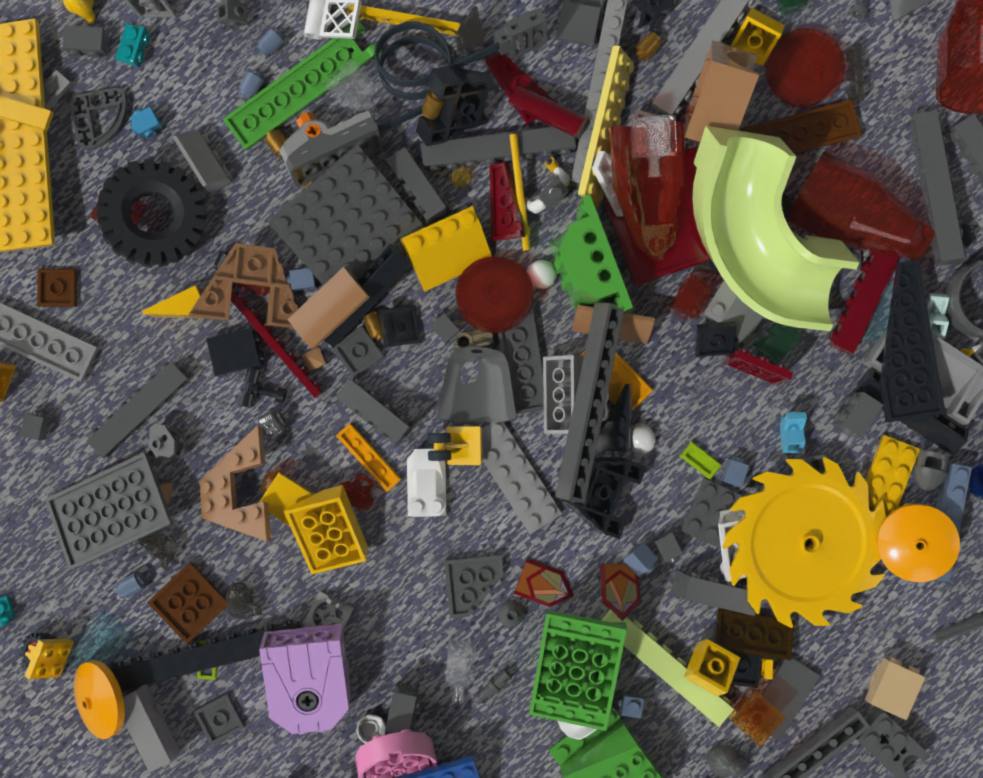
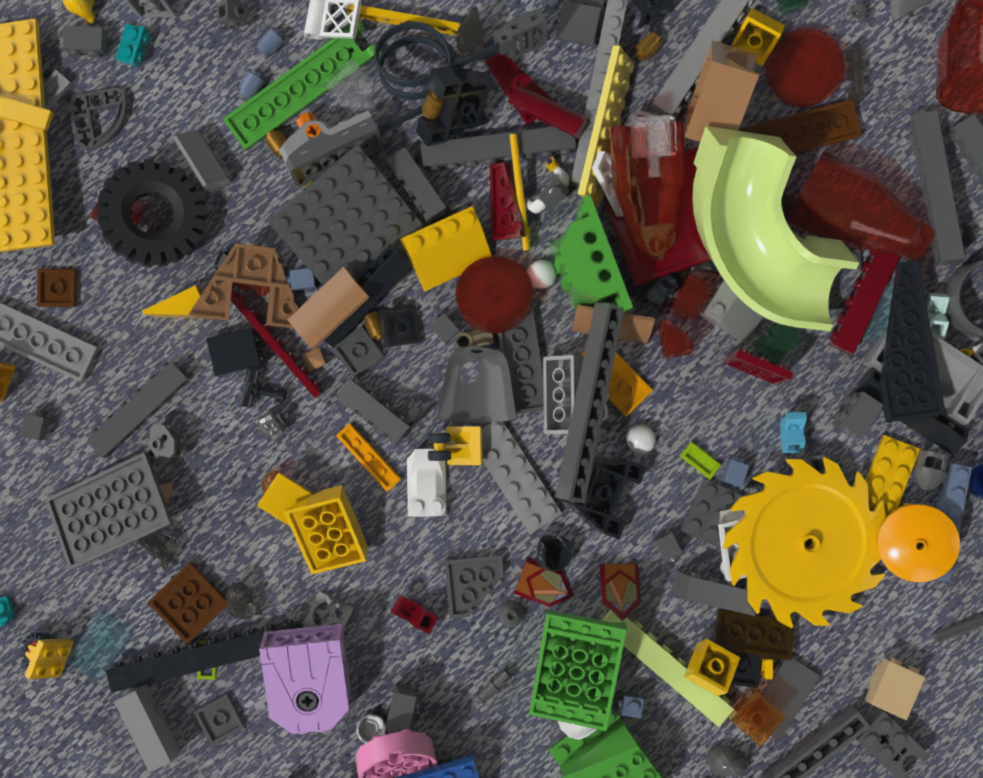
light orange dish [74,660,125,739] -> none
sand blue brick [115,572,146,599] -> none
dark azure brick [129,107,163,138] -> none
medium nougat wing [200,426,271,542] -> none
clear red bracket [339,472,375,511] -> none
clear brick [445,639,476,703] -> none
clear yellow plate [452,167,470,187] -> none
black wing [596,384,632,451] -> none
sand blue brick [623,542,658,576] -> none
black tile [694,321,736,357] -> none
none -> dark red brick [390,595,439,634]
none -> black hair [535,535,574,572]
none -> black hinge [642,273,683,308]
none -> clear red slope [657,319,694,360]

